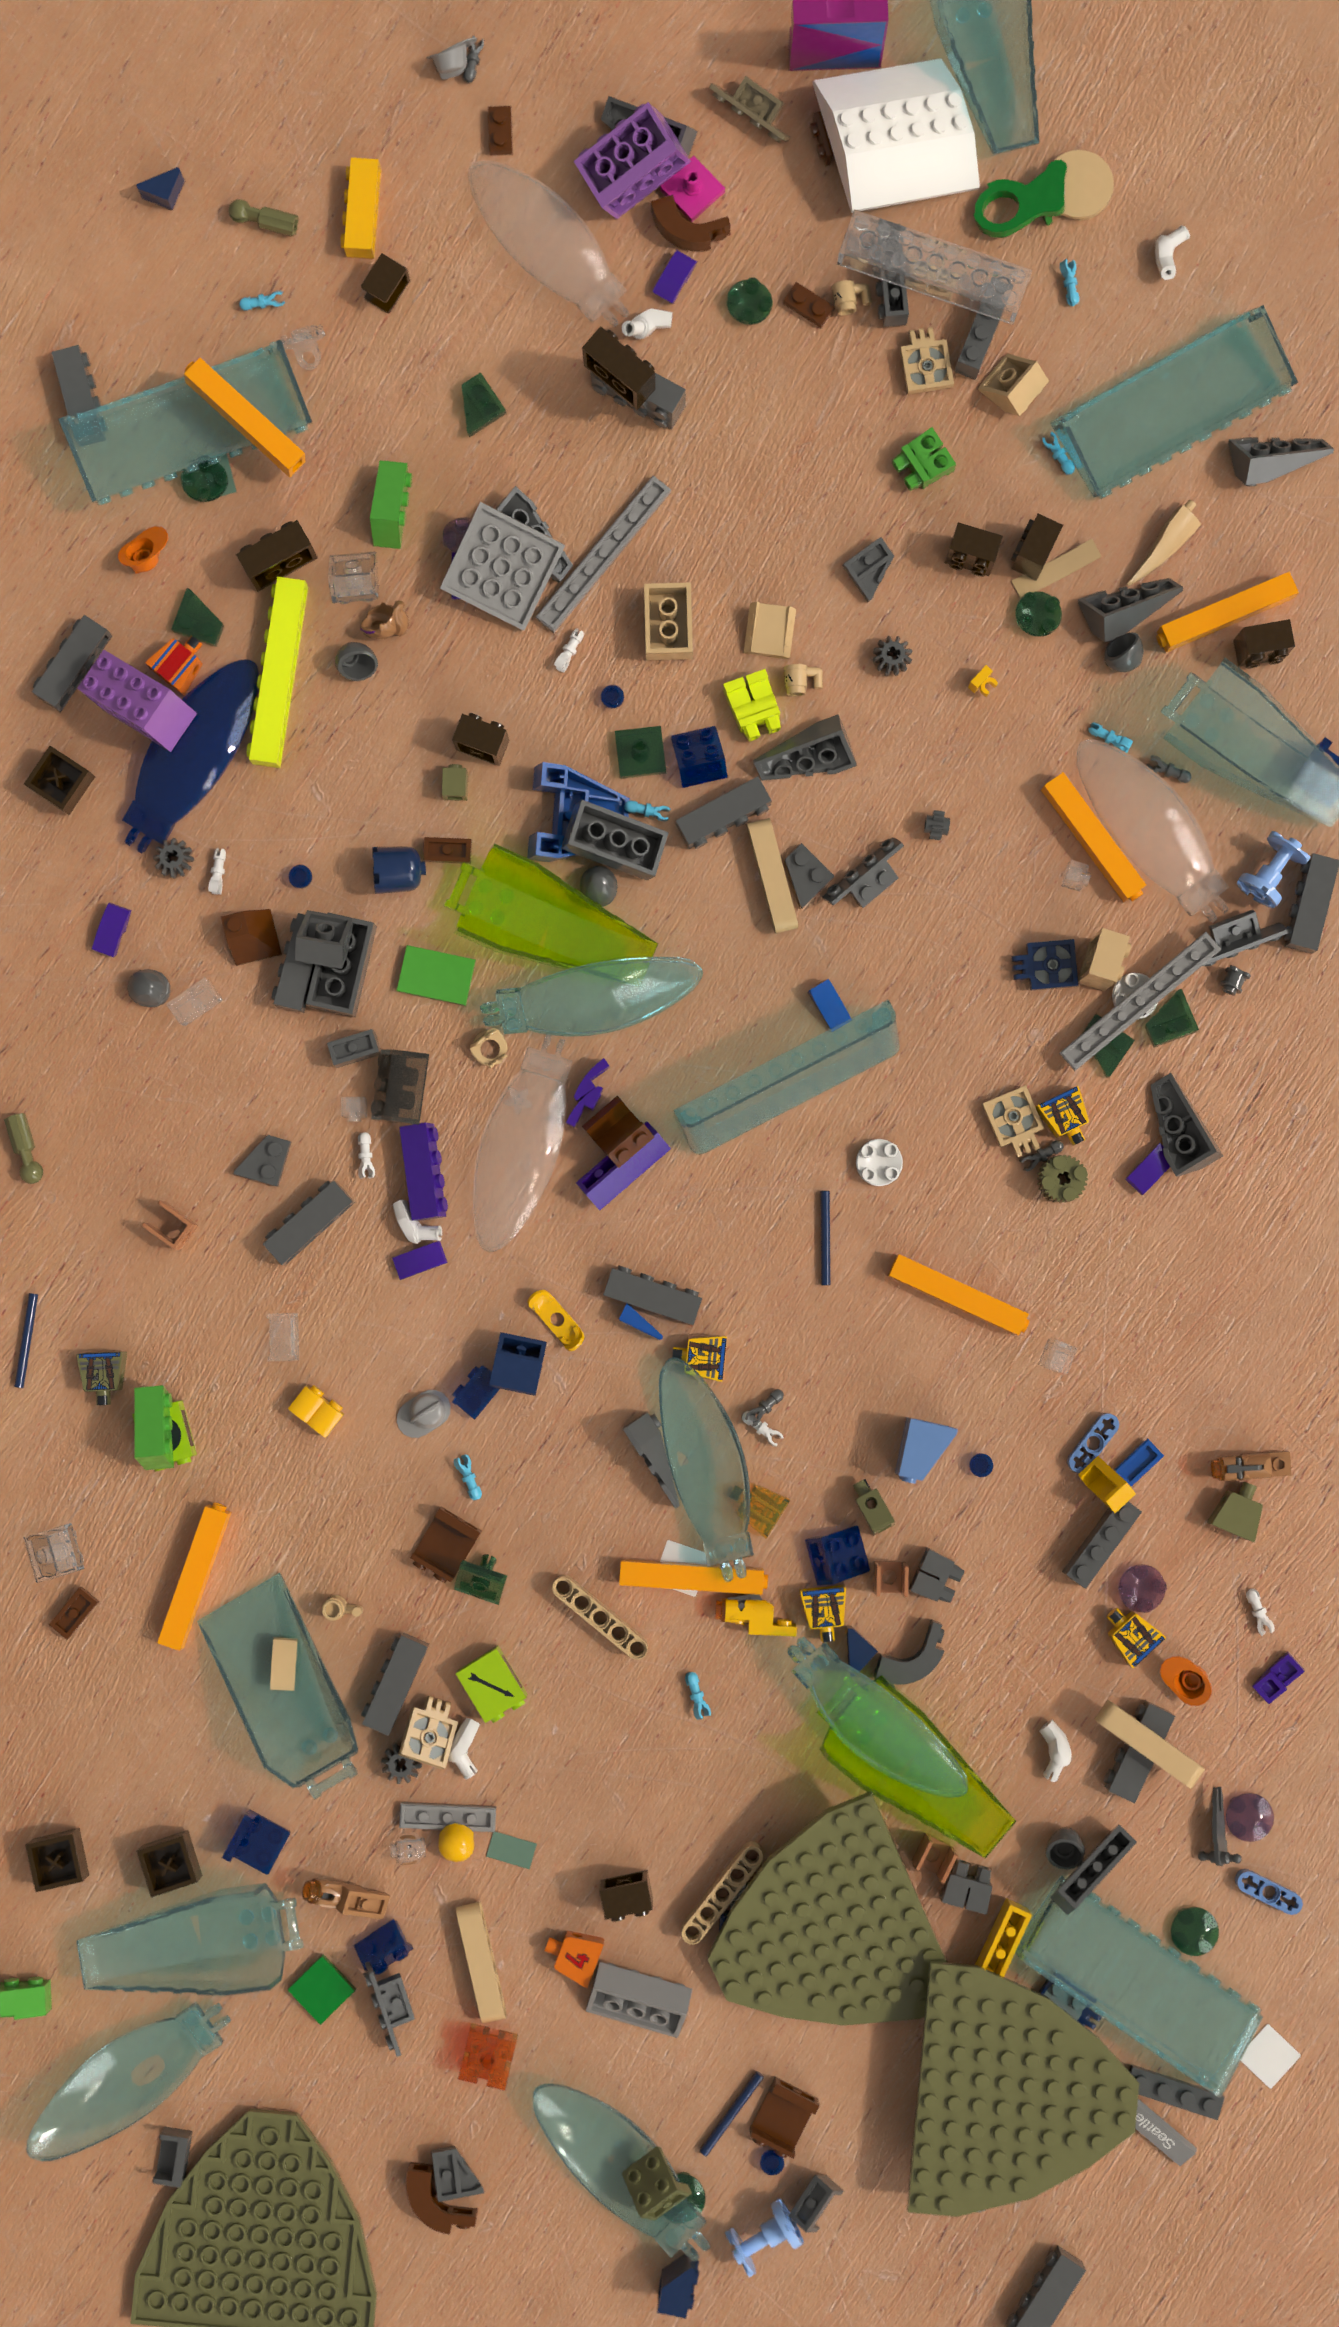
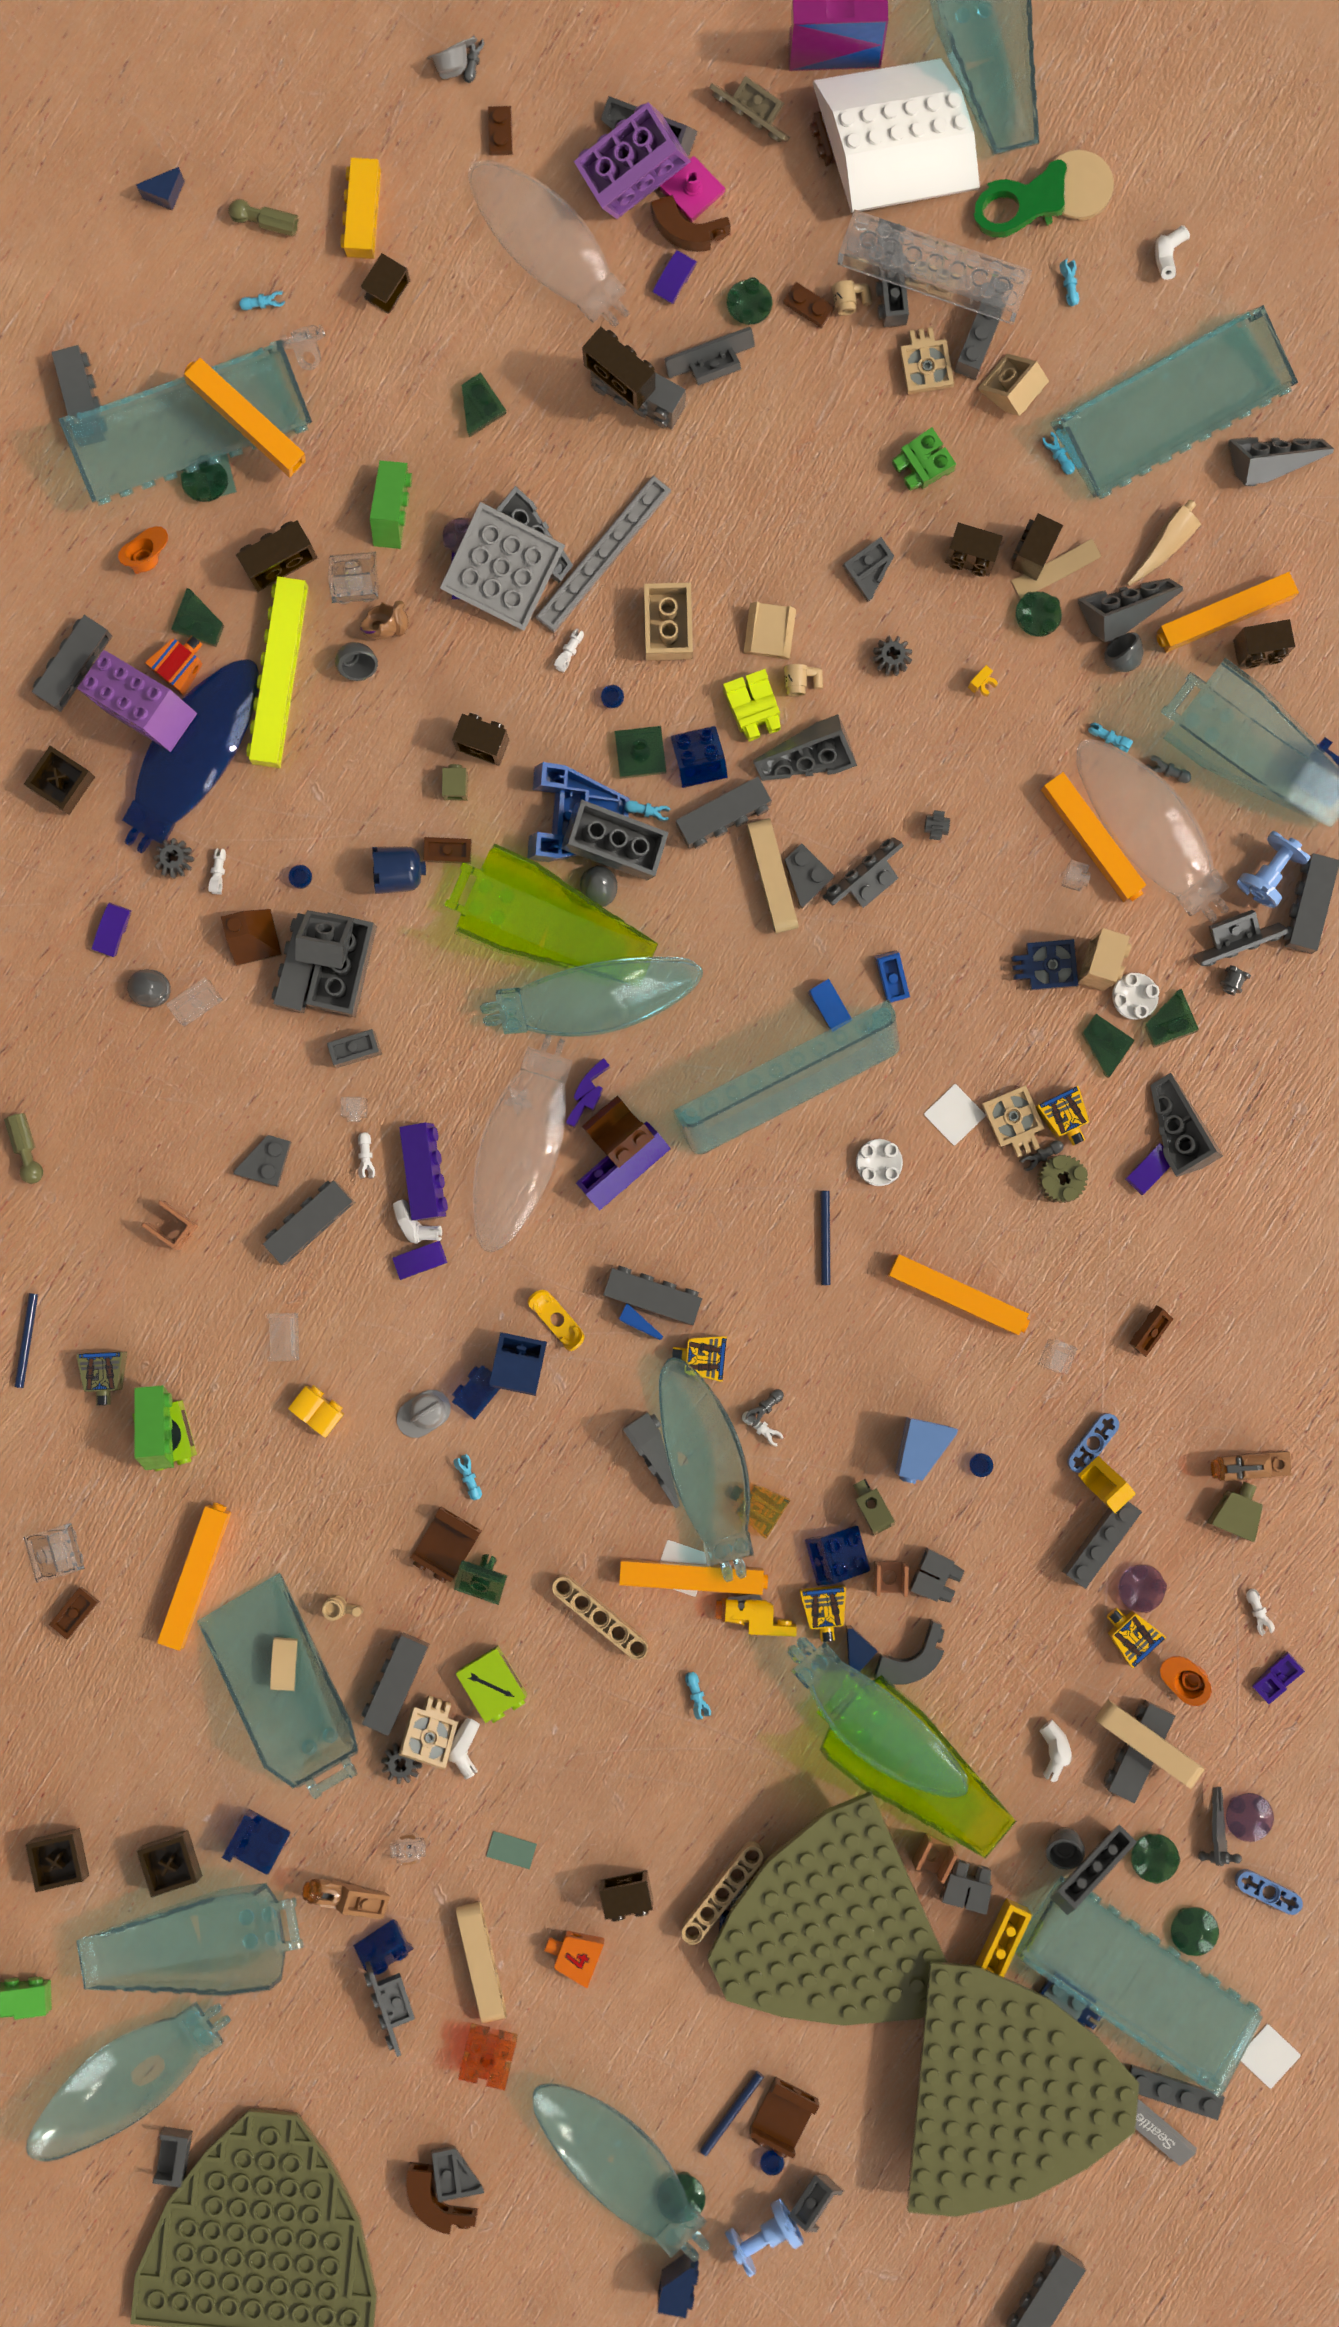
green tile [288,1954,356,2025] -> none
clear smoke slope [371,1049,429,1125] -> none
bright green tile [397,945,476,1006] -> none
light grey tile [399,1802,497,1832] -> none
yellow hair [438,1823,474,1862] -> none
tan piece [470,1028,508,1068] -> none
light grey slope [586,1962,692,2038] -> none
white arm [622,308,673,339] -> none
olive bracket [622,2146,692,2221] -> none
light grey tile [1059,932,1221,1071] -> none
blue tile [1114,1438,1164,1487] -> none
none -> dark grey bracket [664,327,755,385]
none -> blue slope [874,950,910,1003]
none -> white sticker [924,1084,986,1145]
none -> reddish brown plate [1129,1305,1173,1357]
none -> clear green dish [1131,1834,1180,1884]

